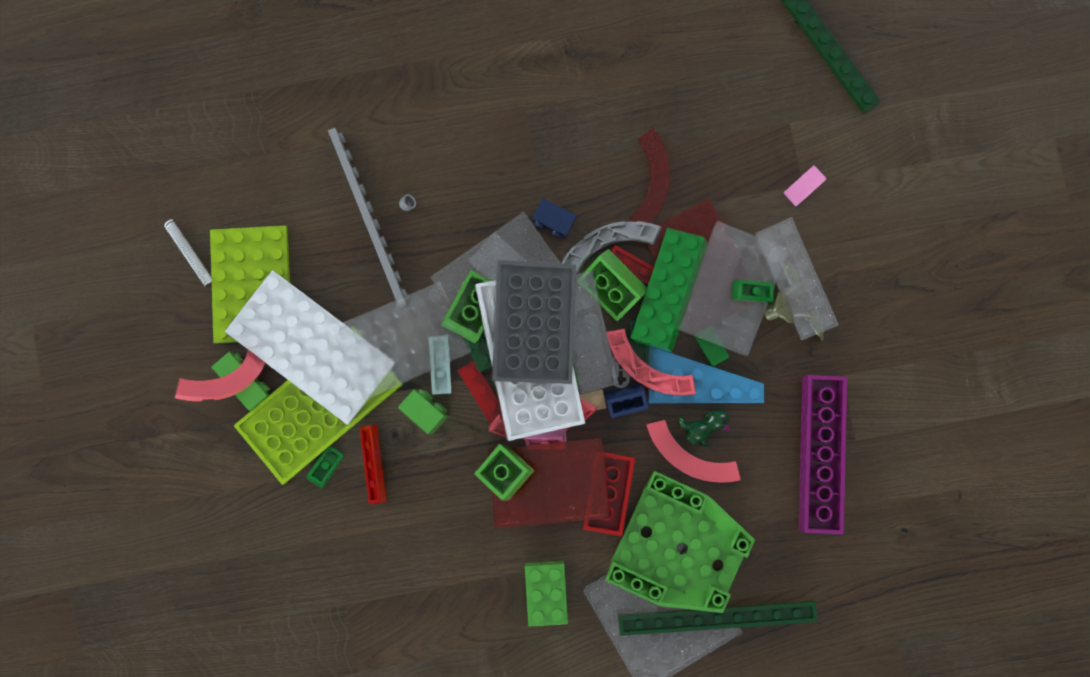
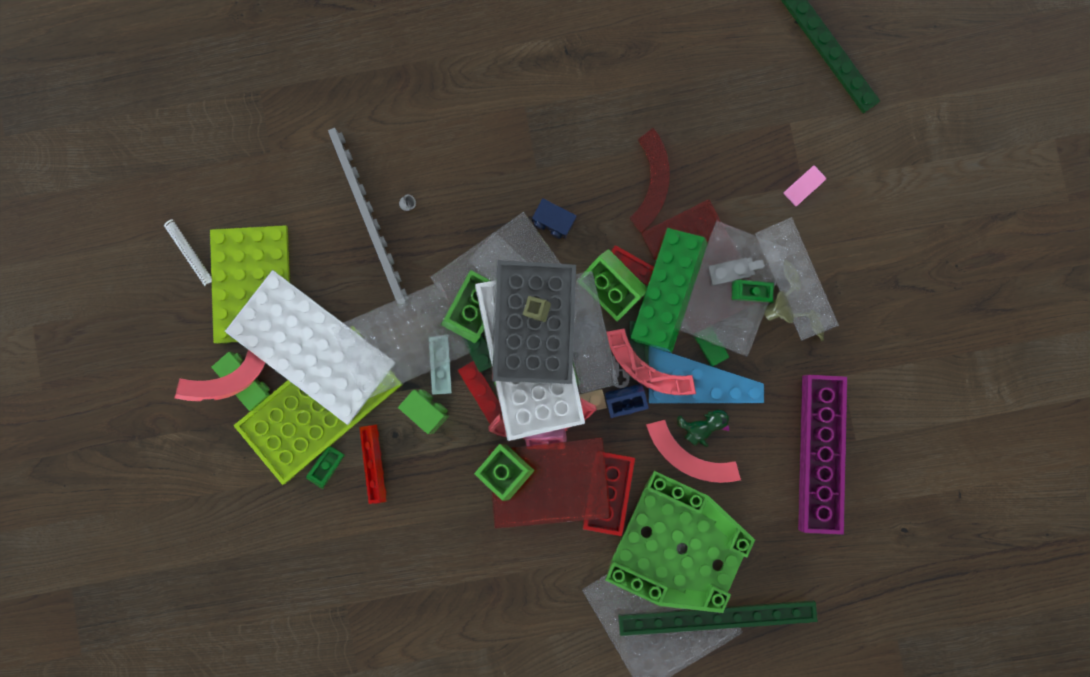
bright green brick [525,560,568,627] -> none
light grey tile [561,221,662,274] -> none
none -> olive slope [523,296,551,322]
none -> light grey hinge [708,258,764,286]

